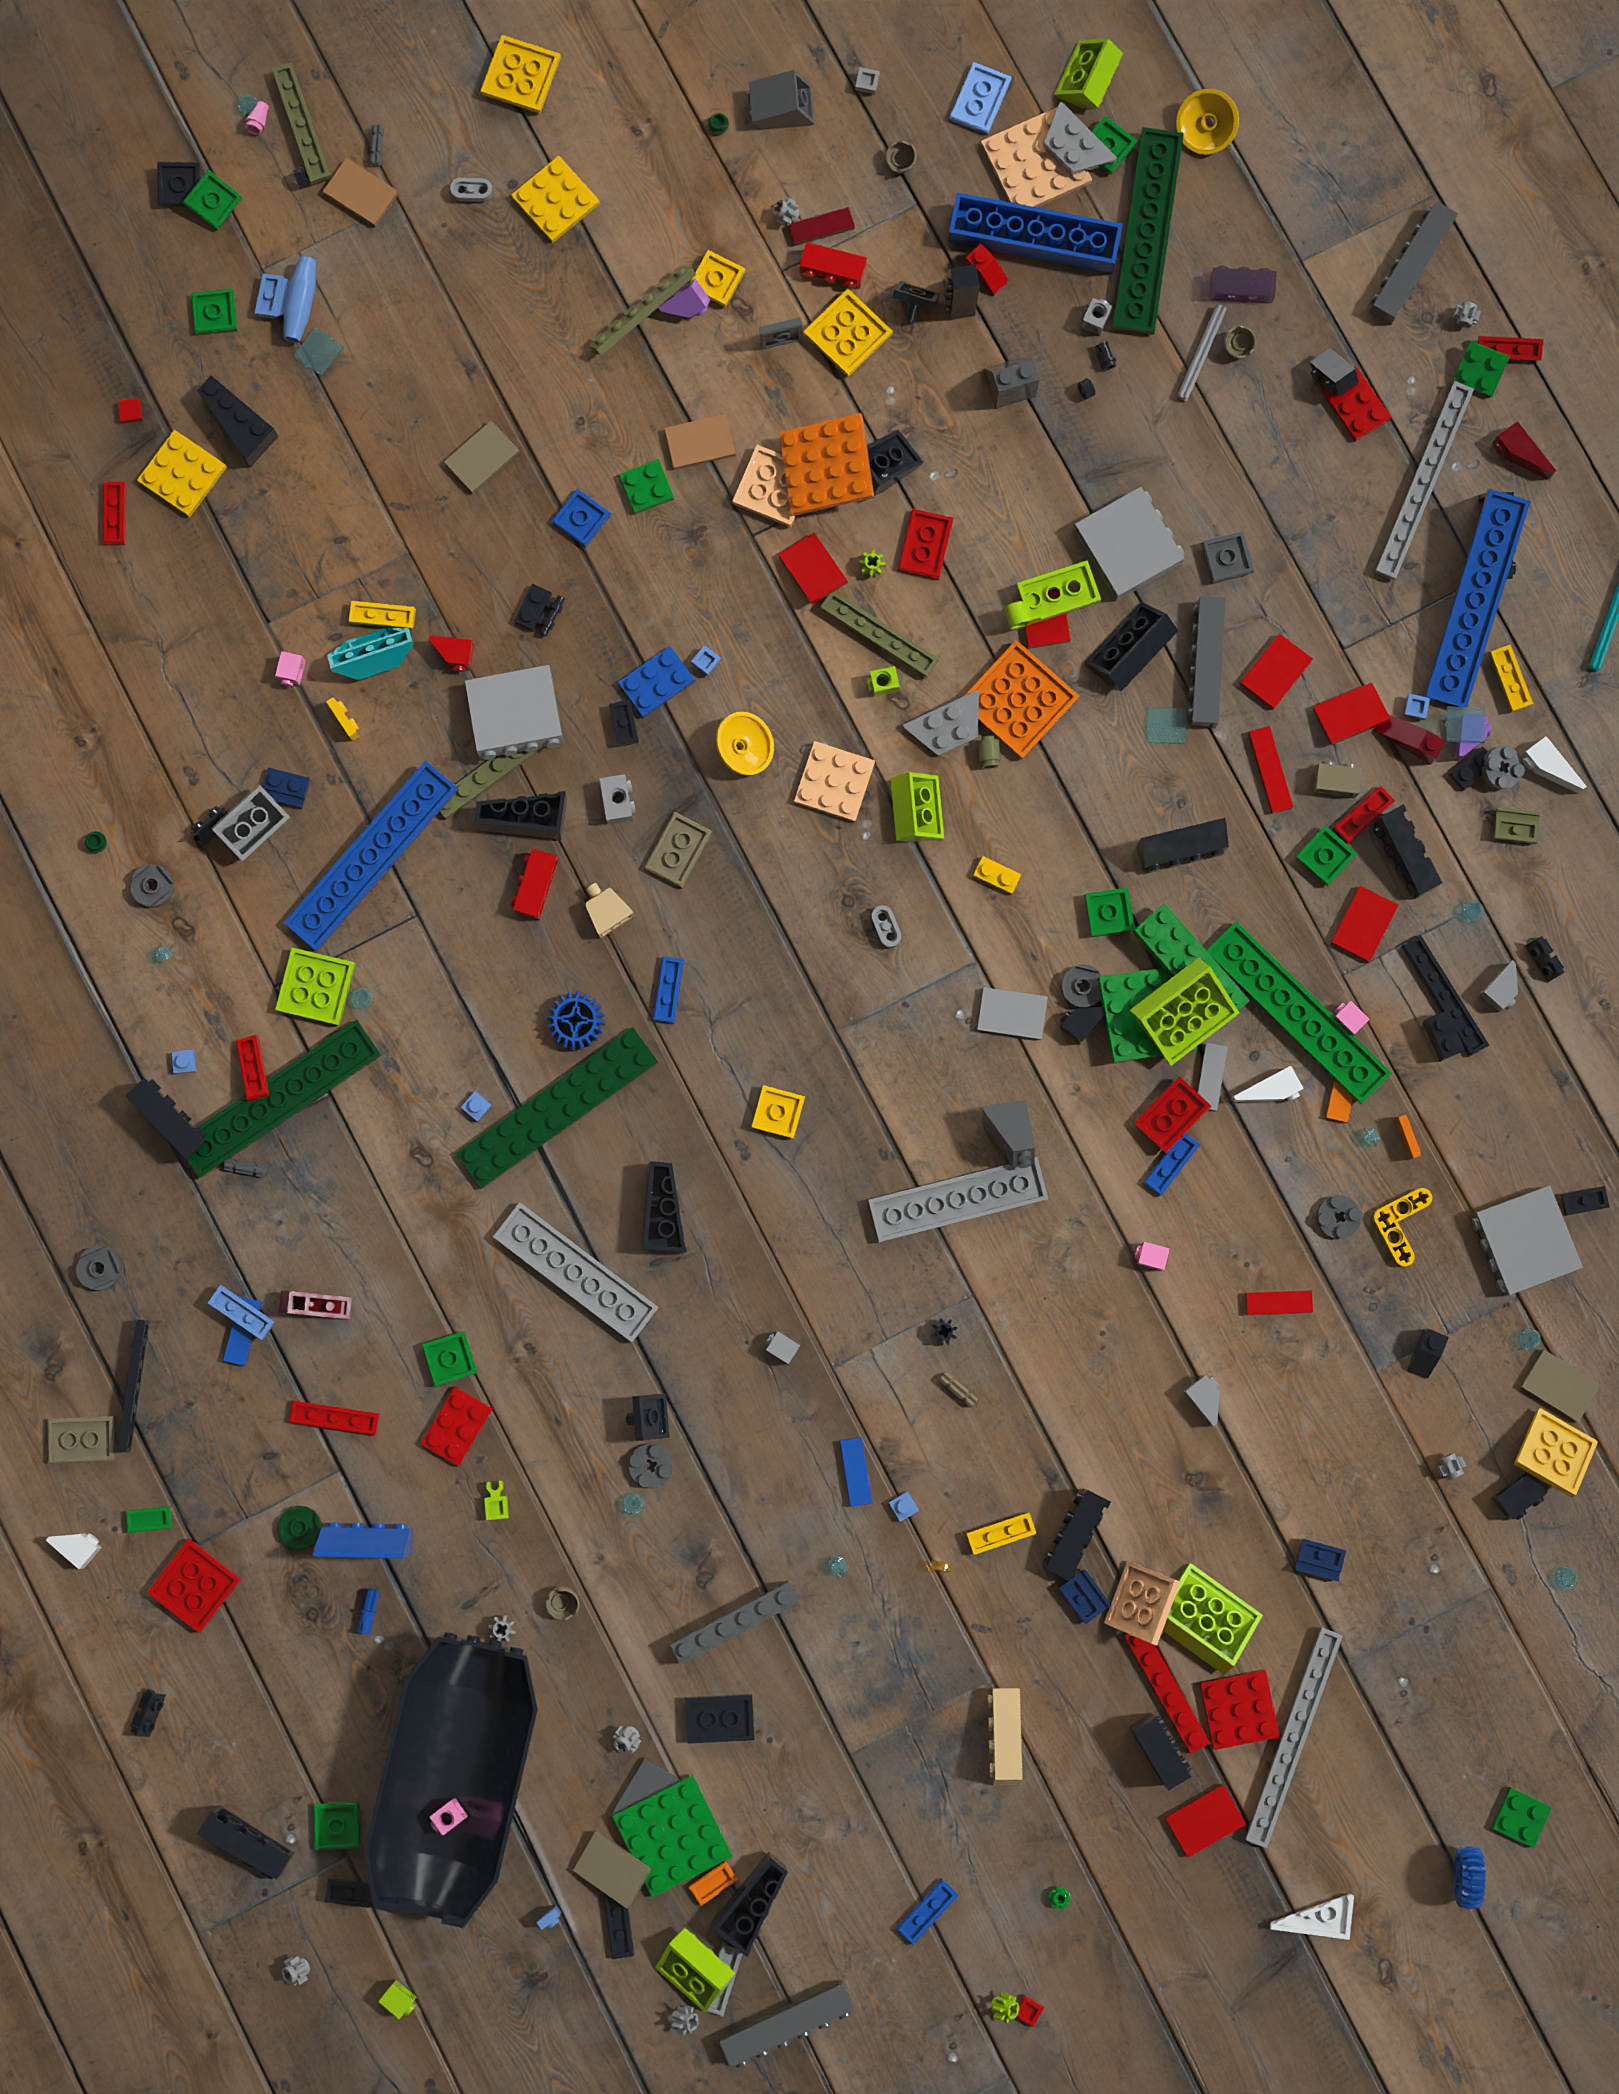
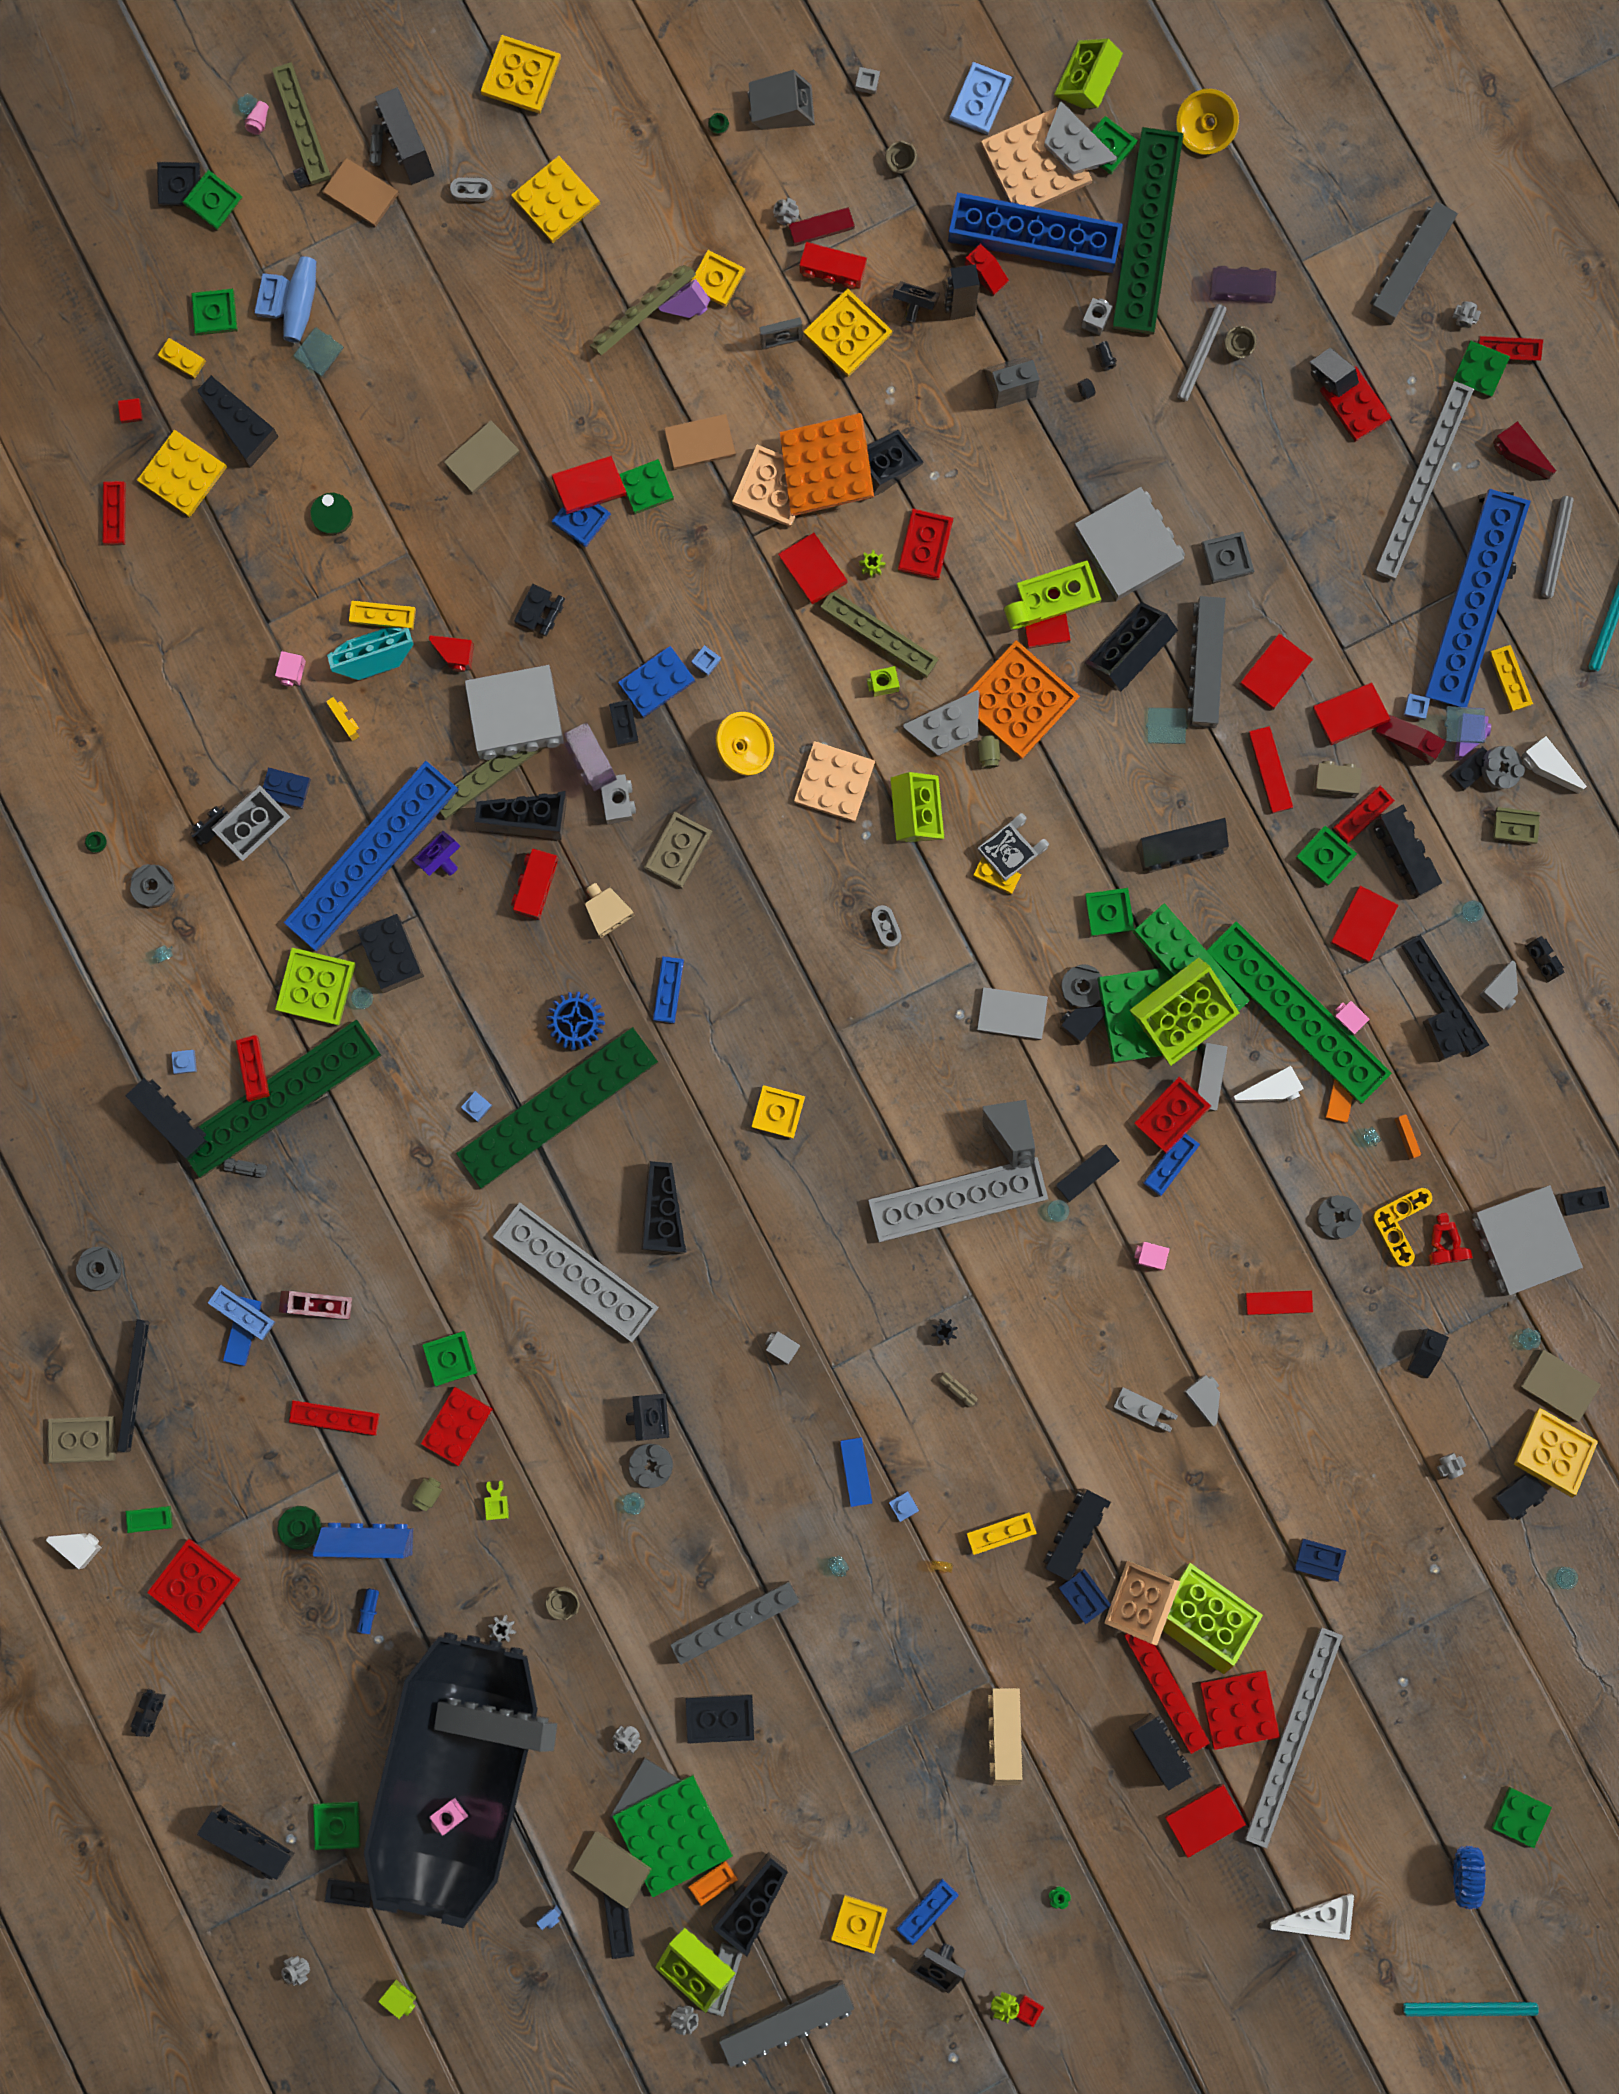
none -> yellow plate [158,338,206,379]
none -> dark green tile [310,492,354,535]
none -> black brick [357,914,424,993]
none -> black wedge [374,87,435,185]
none -> dark purple tile [412,831,461,876]
none -> olive brick [412,1477,443,1512]
none -> dark grey brick [434,1698,557,1752]
none -> red tile [552,456,626,514]
none -> clear purple brick [564,722,617,791]
none -> yellow plate [831,1895,888,1954]
none -> black tile [910,1943,966,1994]
none -> flag [977,813,1049,881]
none -> clear light blue plate [1047,1200,1069,1222]
none -> black tile [1055,1144,1120,1202]
none -> light grey hinge [1113,1387,1178,1432]
none -> teal axle [1403,2002,1539,2017]
none -> red piece [1428,1213,1473,1266]
none -> light grey axle [1541,496,1573,598]

